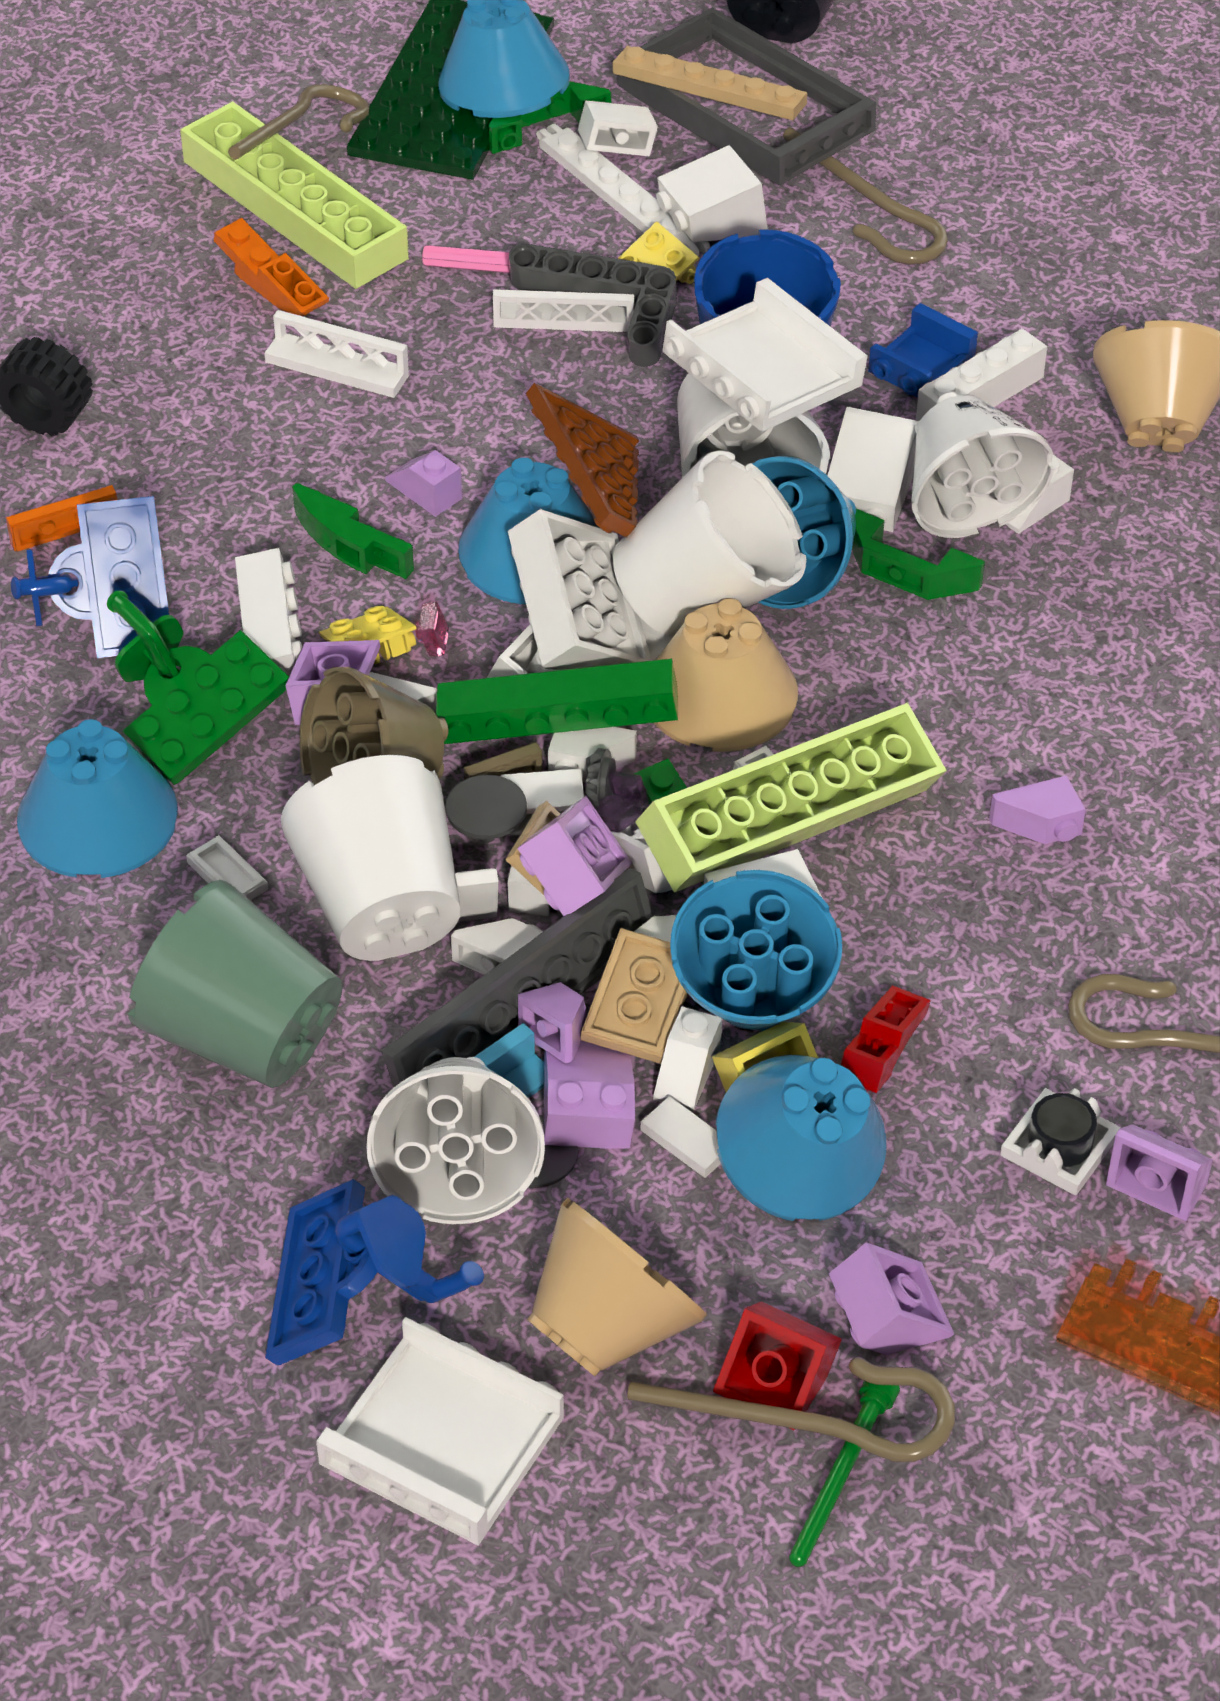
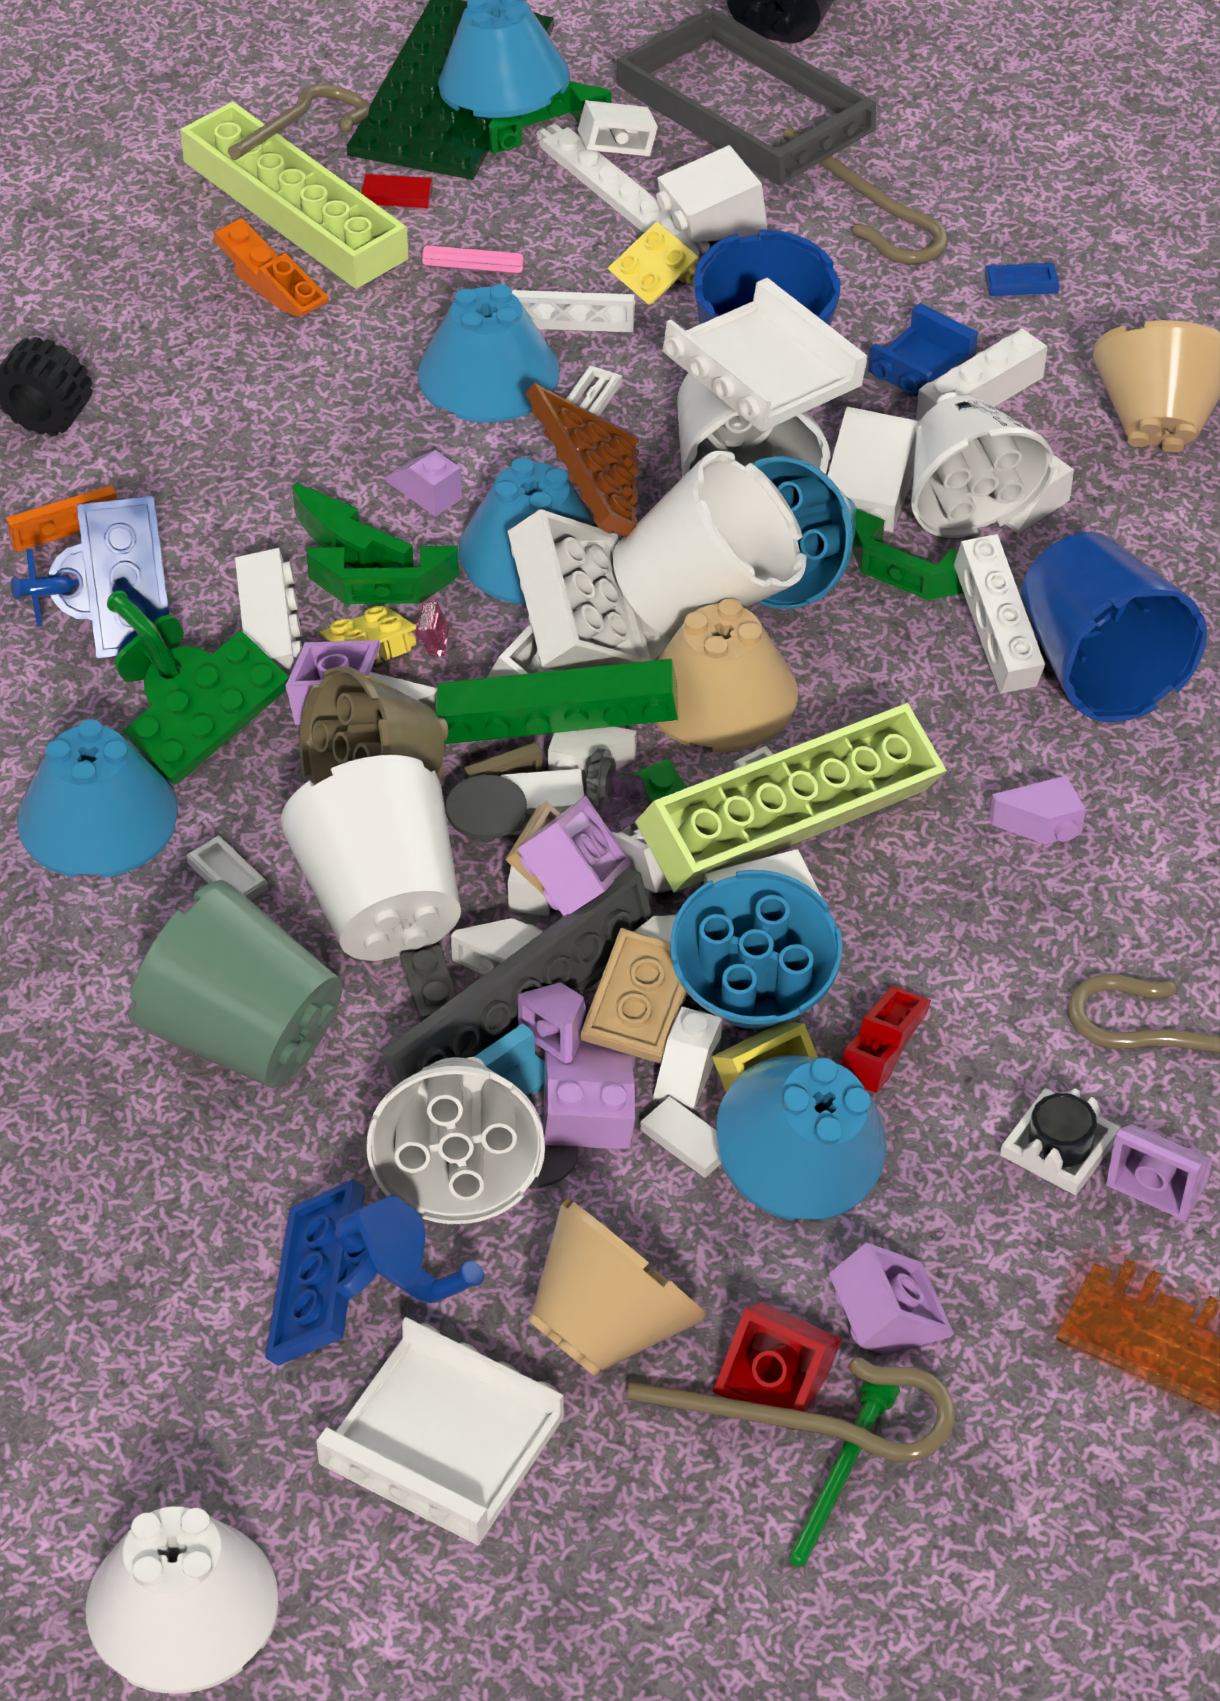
white fence [264,310,409,398] -> none
white tile [455,868,498,922] -> none
dark grey beam [509,244,677,367] -> none
tan plate [613,46,807,121] -> none
none -> white cone [86,1506,279,1694]
none -> green slope [307,545,459,605]
none -> red tile [361,174,433,208]
none -> dark grey plate [400,945,457,1022]
none -> dark azure cone [417,284,559,422]
none -> white tile [566,366,622,416]
none -> white brick [954,534,1045,694]
none -> blue tile [985,263,1059,296]
none -> blue cone [1021,532,1207,722]

